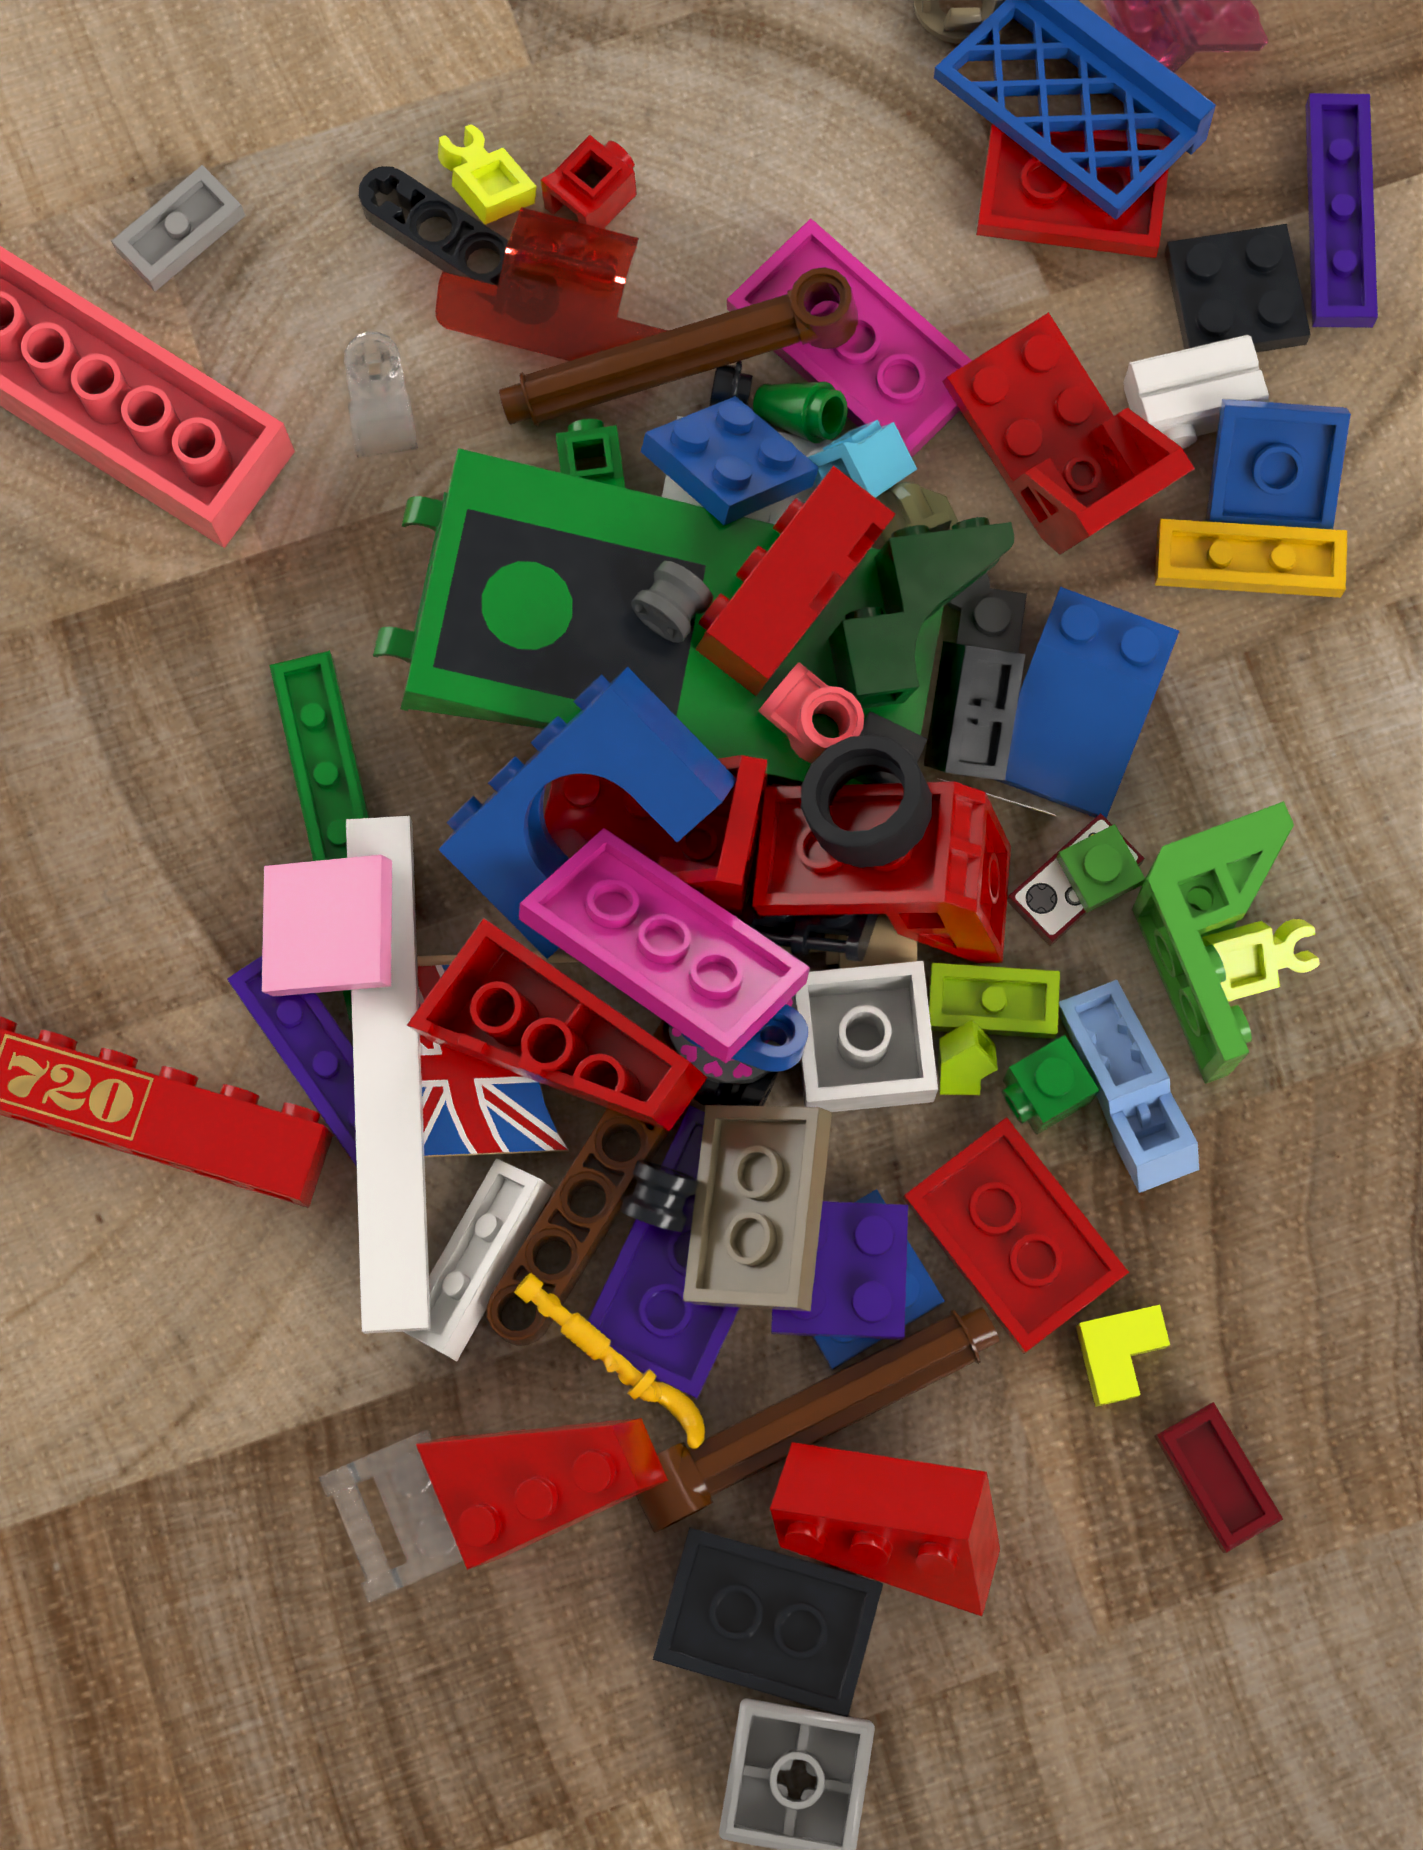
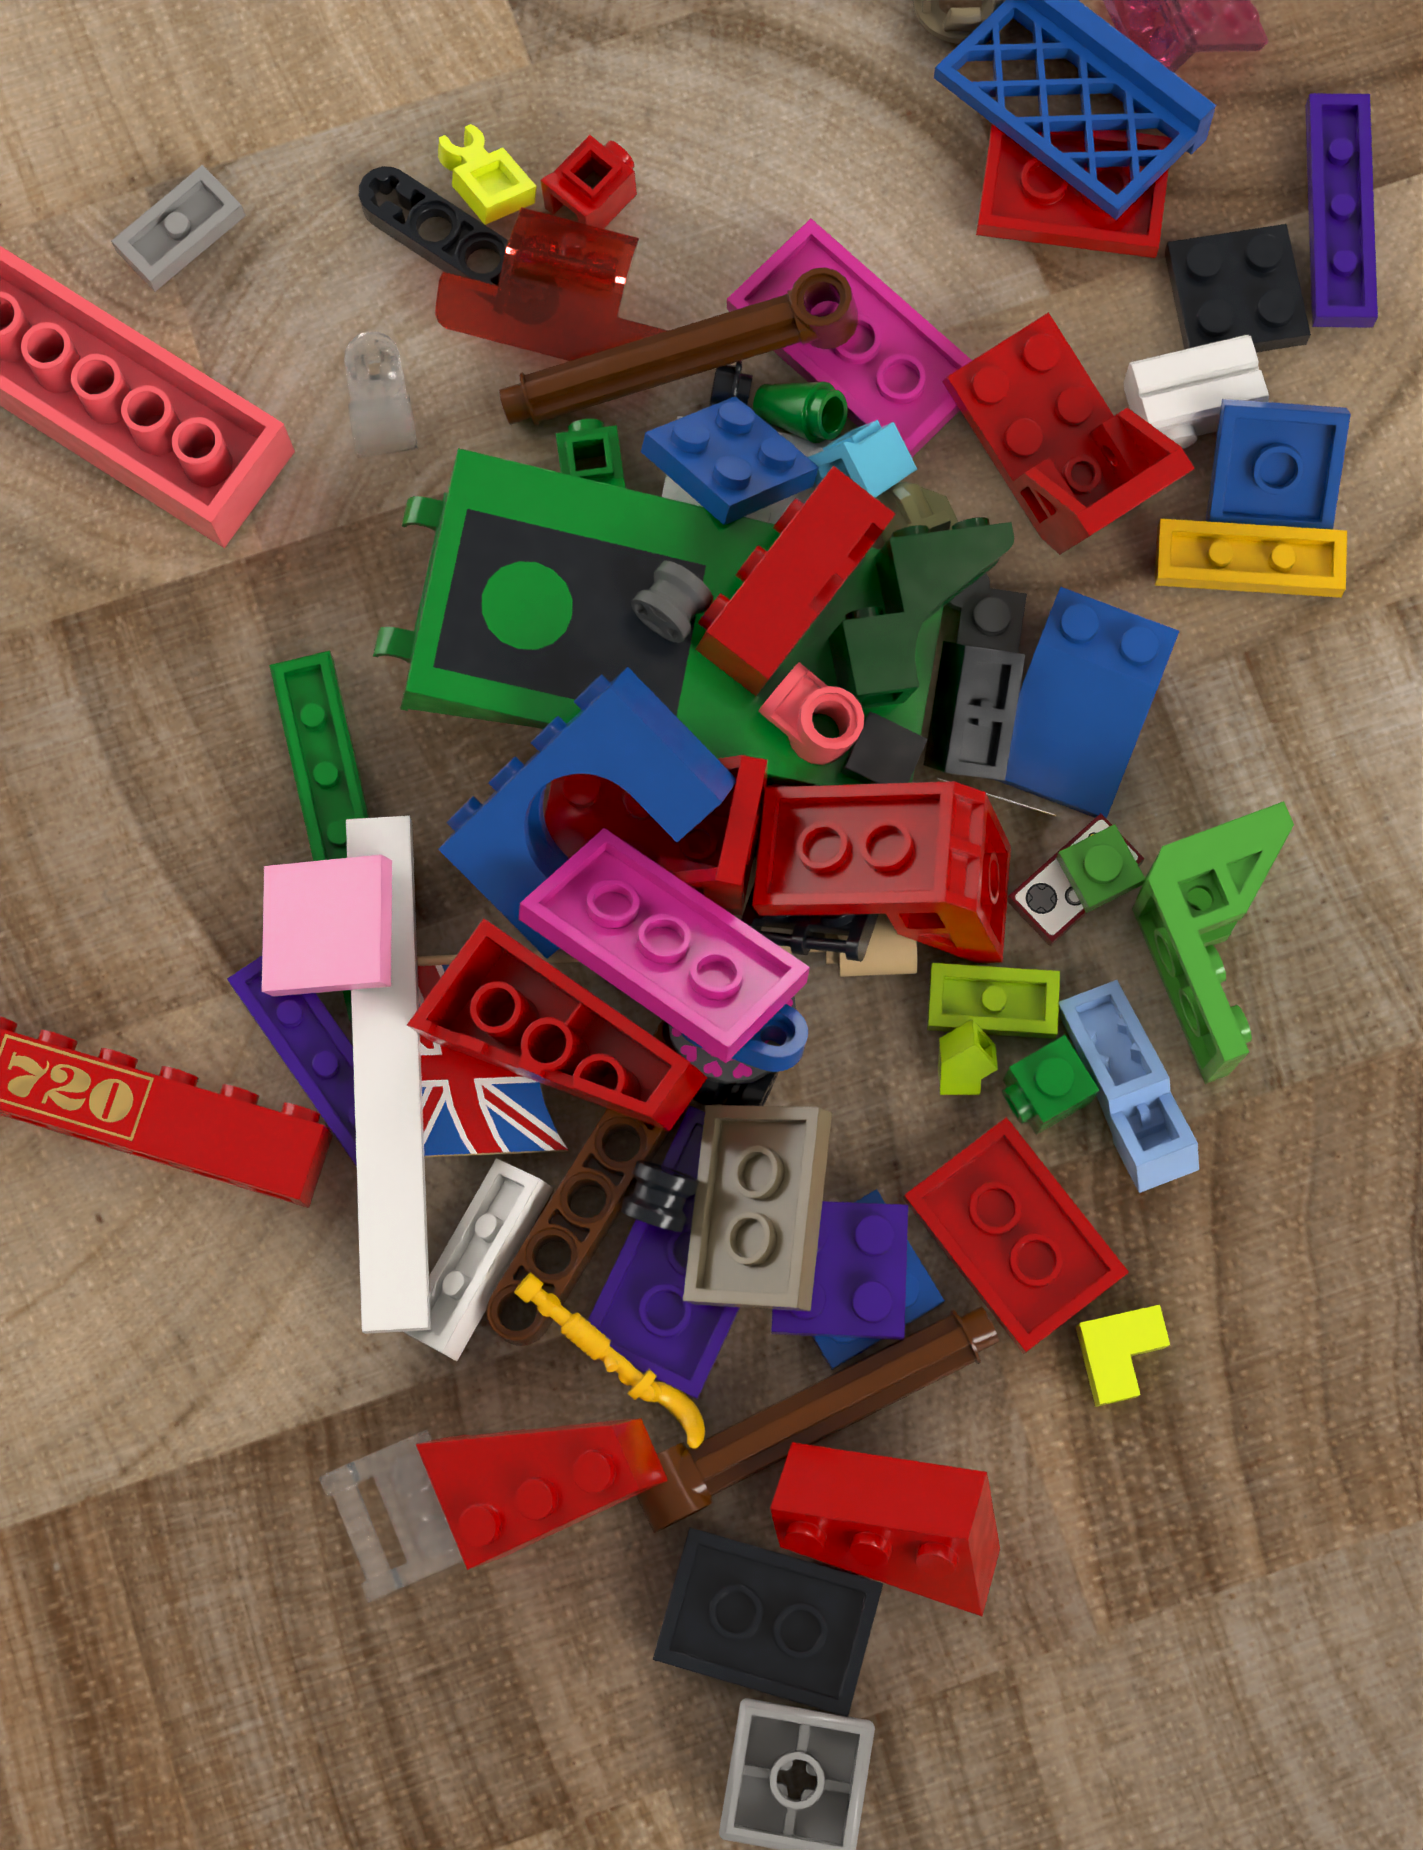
white brick [794,961,938,1112] -> none
black tyre [801,734,932,868] -> none
dark red tile [1154,1402,1283,1553] -> none
neon yellow plate [1202,919,1320,1002] -> none

